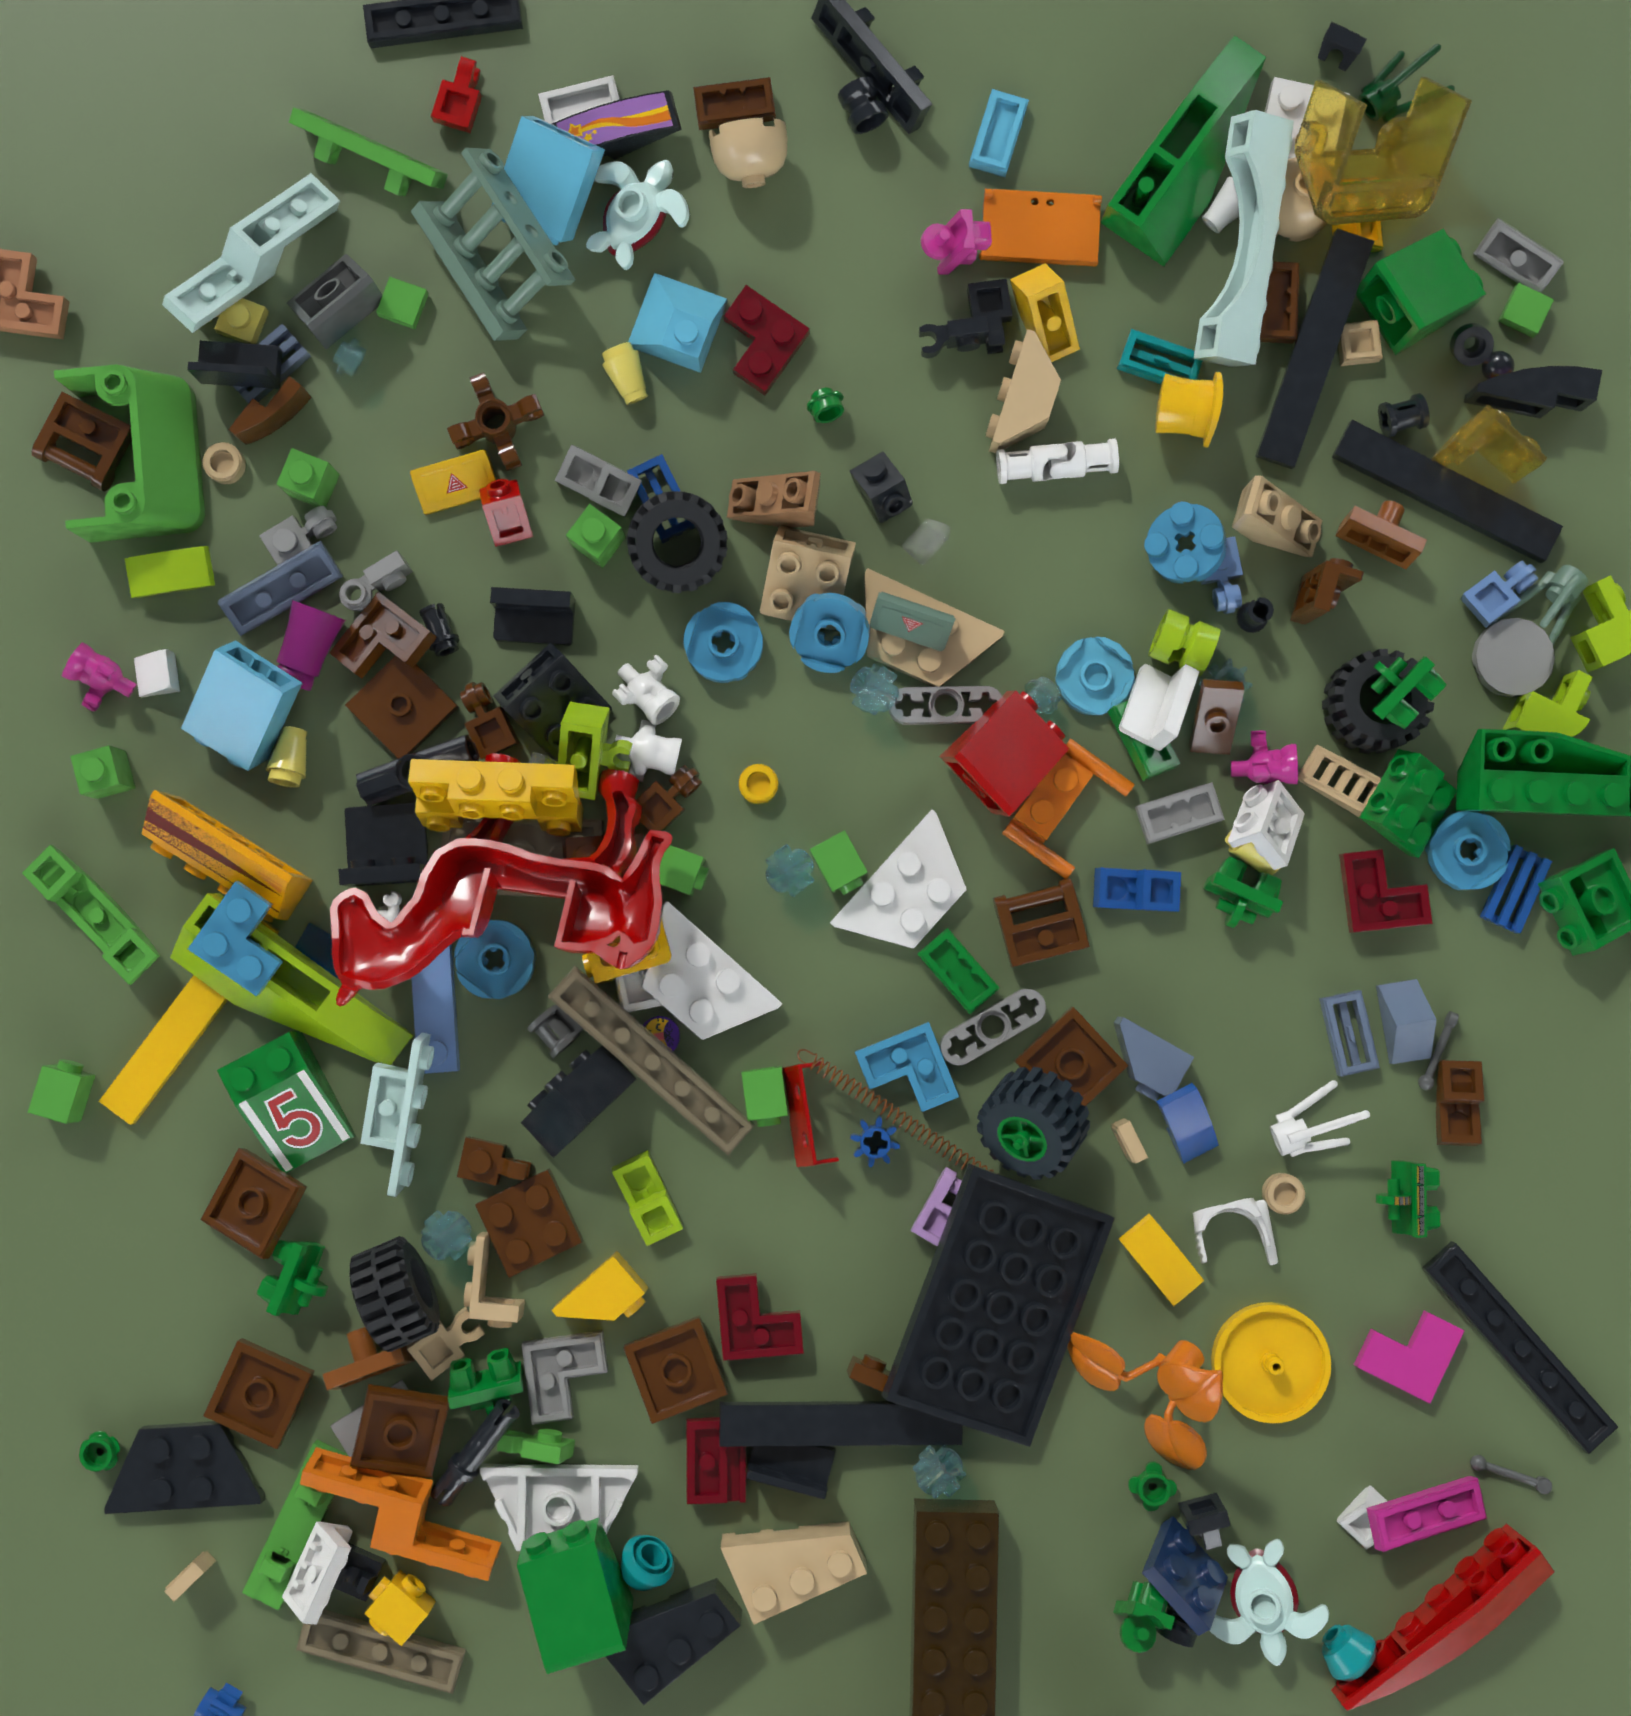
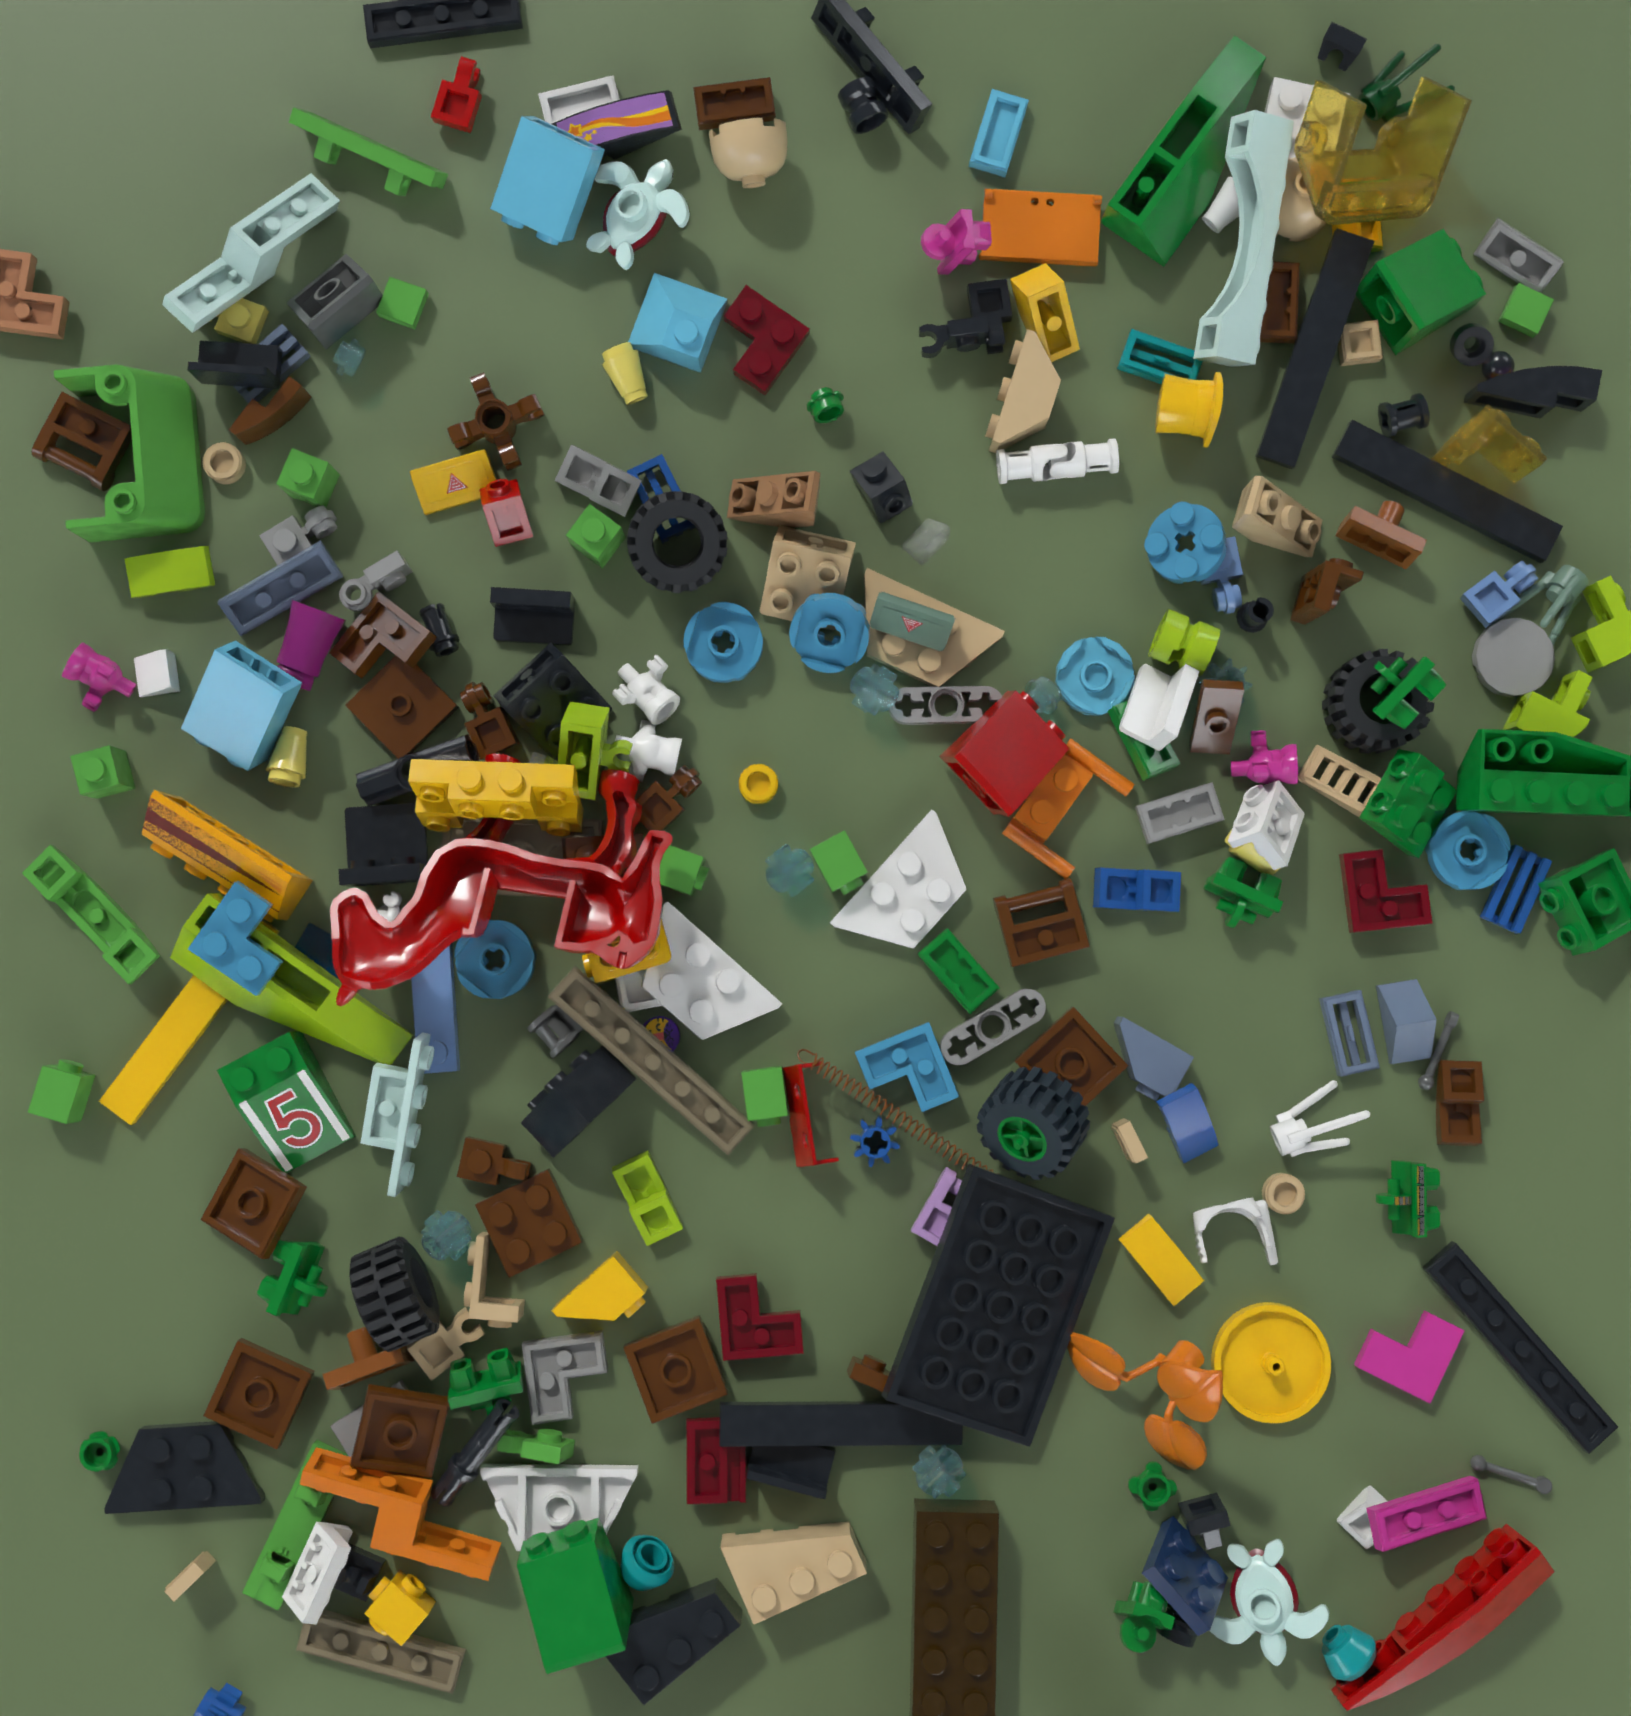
sand green fence [411,148,576,341] -> none

